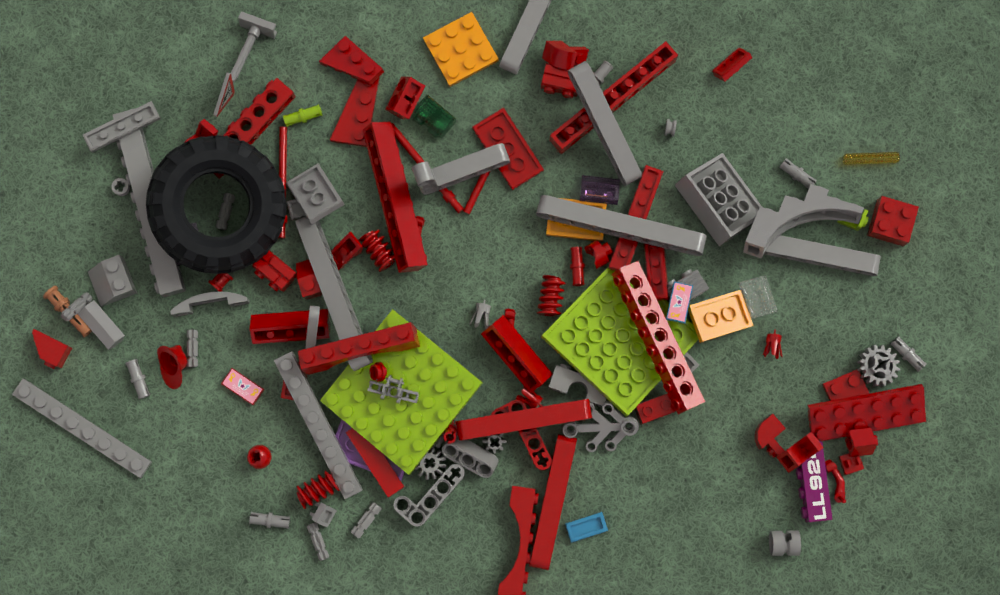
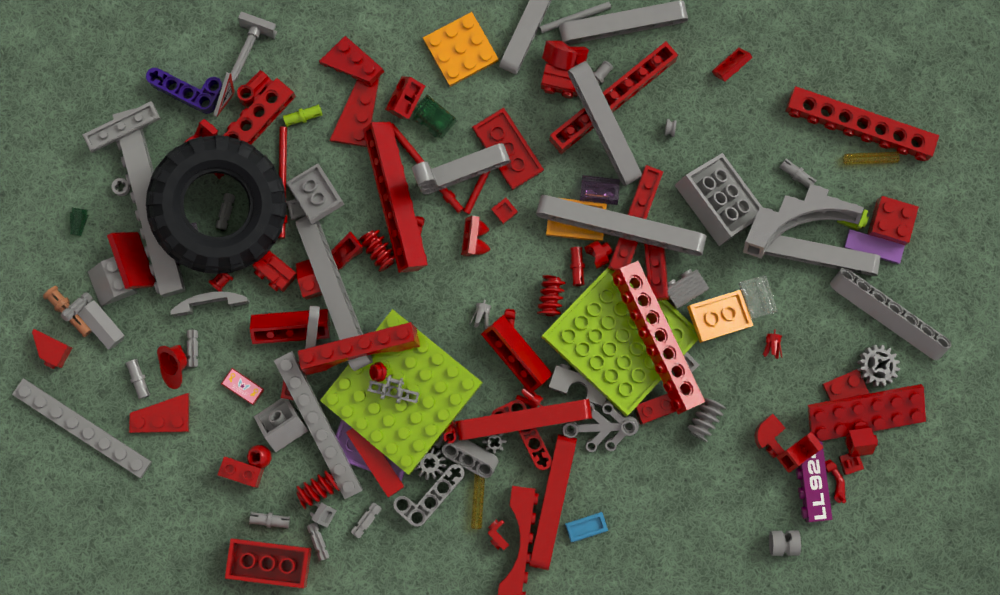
bright pink tile [666,281,693,324] -> none
light grey pin [890,336,927,372] -> none
none -> clear green cone [70,207,89,236]
none -> red tile [107,232,155,289]
none -> red wing [129,393,189,433]
none -> dark purple beam [146,68,223,114]
none -> red brick [218,456,264,488]
none -> red brick [225,538,312,588]
none -> red piece [237,70,271,107]
none -> light grey slope [254,398,308,452]
none -> red tile [461,216,490,256]
none -> clear yellow axle [471,474,485,529]
none -> red bracket [488,519,509,550]
none -> red plate [491,198,518,225]
none -> light grey bar [539,1,611,33]
none -> light grey beam [559,0,688,45]
none -> light grey piece [688,398,727,443]
none -> red brick [785,86,940,161]
none -> light grey beam [830,268,951,360]
none -> medium lavender tile [844,229,905,264]

